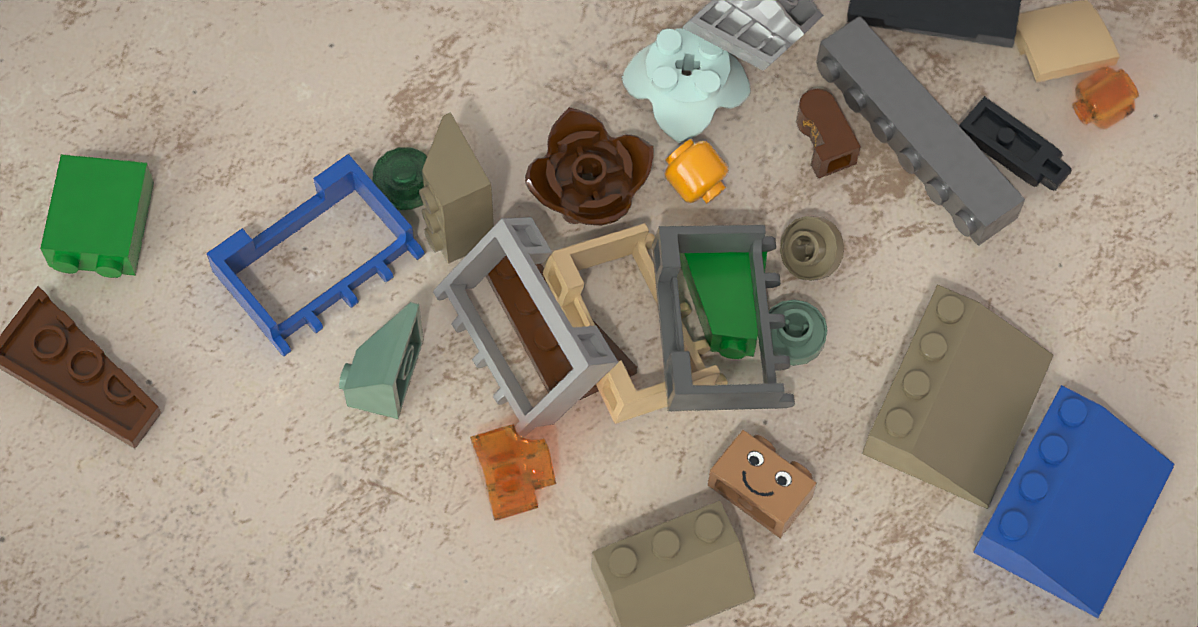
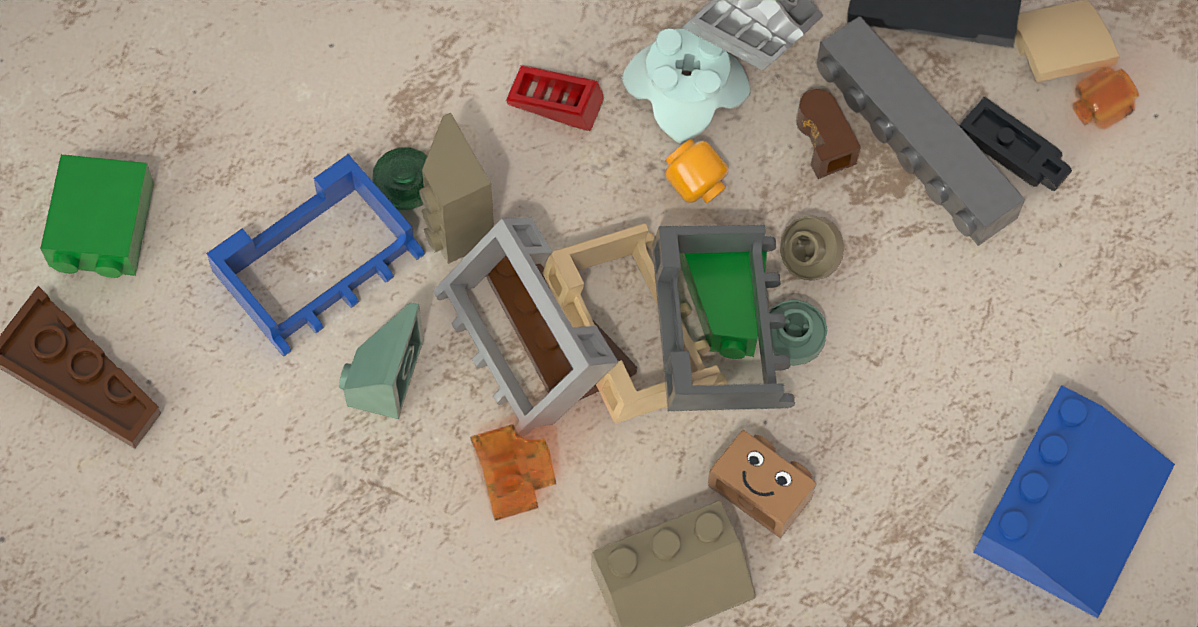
reddish brown brick [525,107,653,226] -> none
dark tan slope [862,284,1054,509] -> none
none -> red slope [506,65,604,131]

